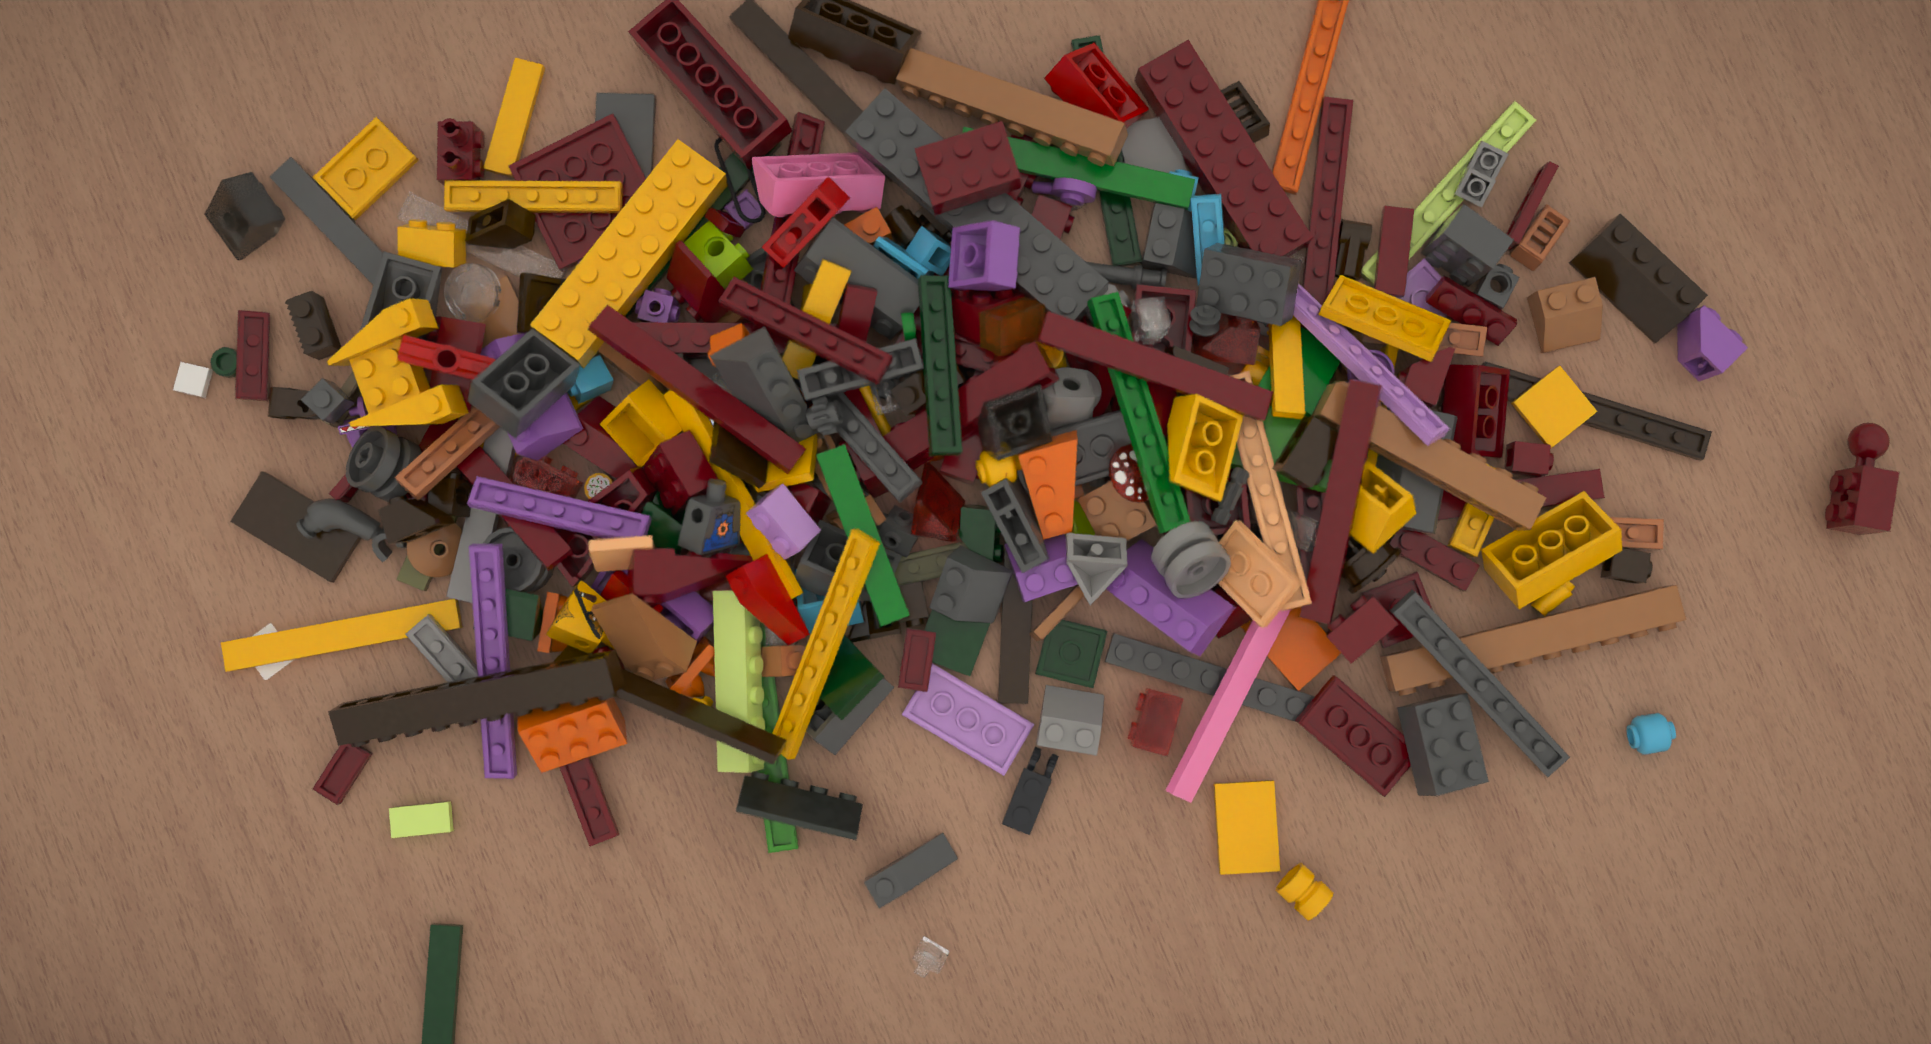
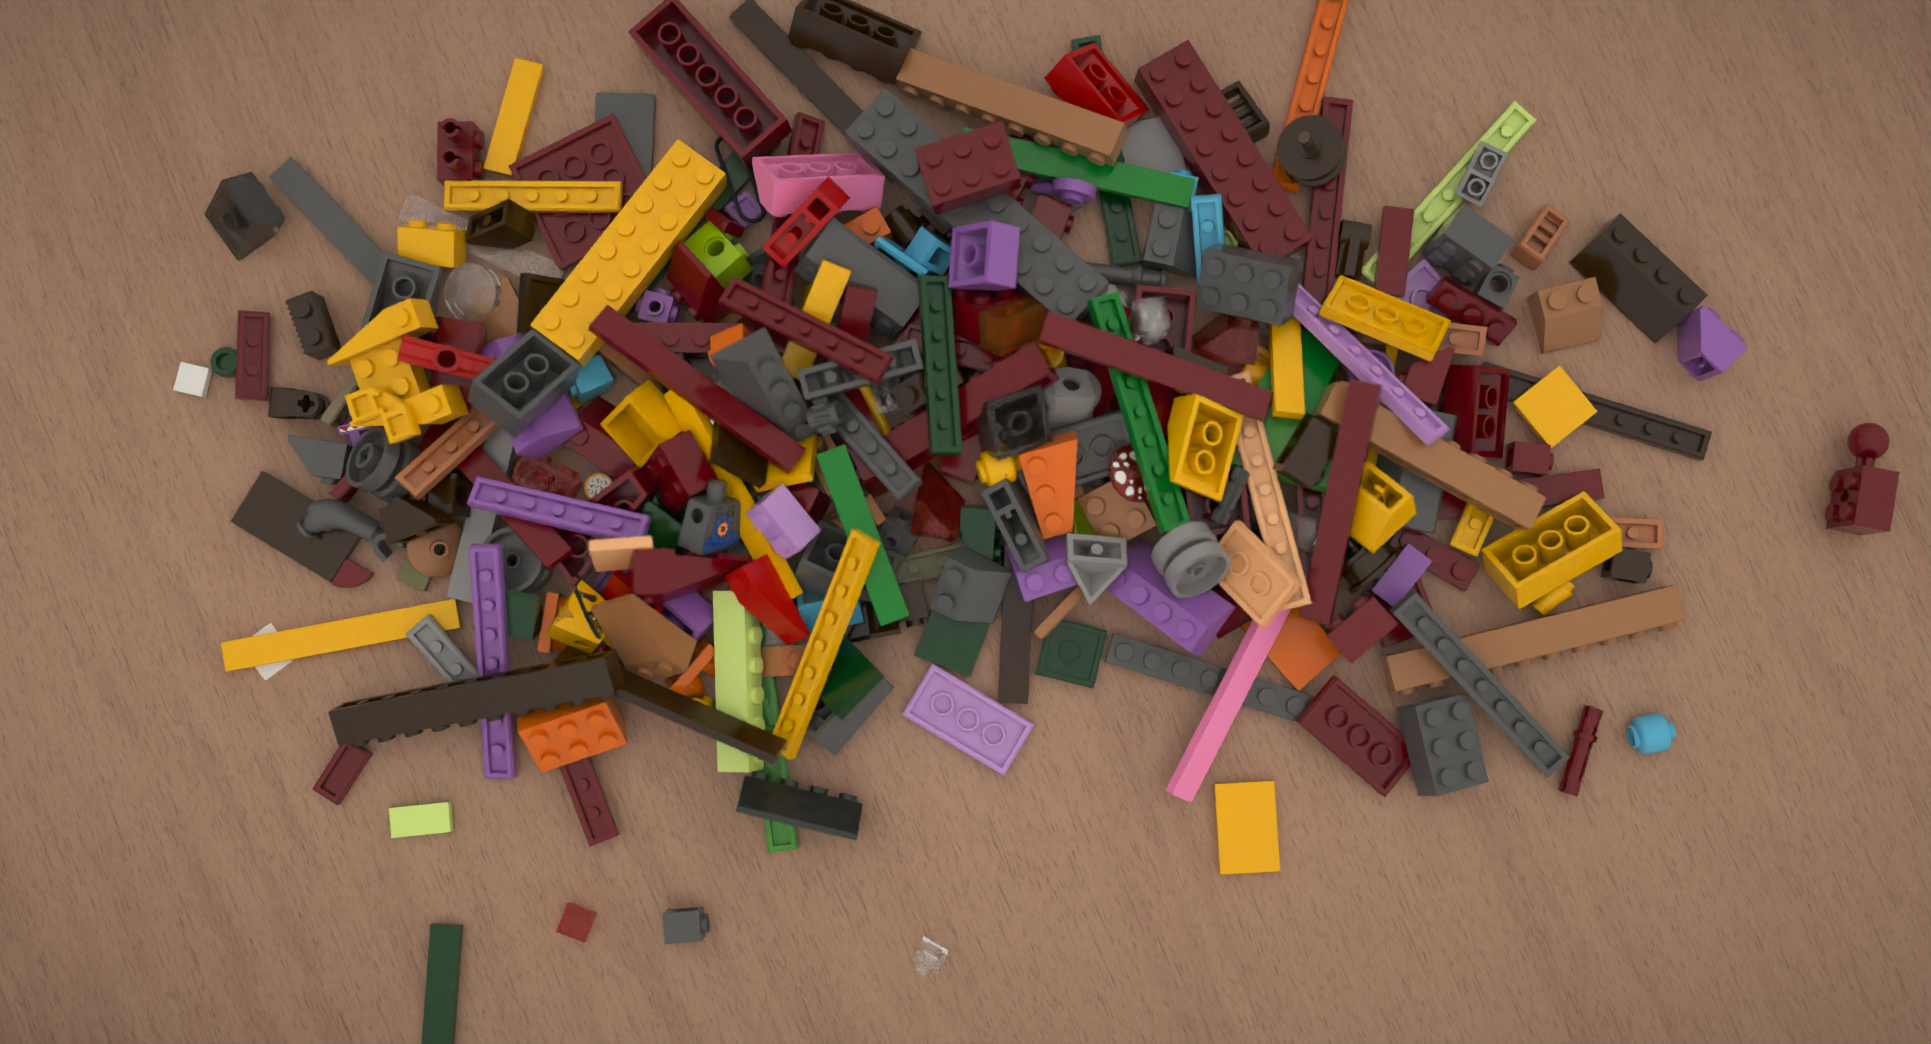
dark grey brick [301,378,355,424] -> none
yellow tile [313,117,419,220] -> none
dark grey slope [864,833,958,909] -> none
dark red tile [898,628,936,692] -> none
green tile [901,312,917,341] -> none
black hinge [1002,747,1059,835] -> none
light grey slope [1036,685,1104,756] -> none
clear red brick [1127,688,1184,757] -> none
dark grey wheel [1189,305,1221,336] -> none
yellow wheel [1275,862,1334,921] -> none
dark red tile [1506,161,1559,250] -> none
none -> dark grey slope [287,435,352,485]
none -> dark red tile [331,558,375,588]
none -> yellow tile [345,386,421,444]
none -> clear red tile [556,902,597,942]
none -> dark grey brick [663,906,710,944]
none -> dark brown wheel [1277,115,1347,187]
none -> medium lavender tile [1370,543,1433,607]
none -> dark red pin [1558,705,1603,797]

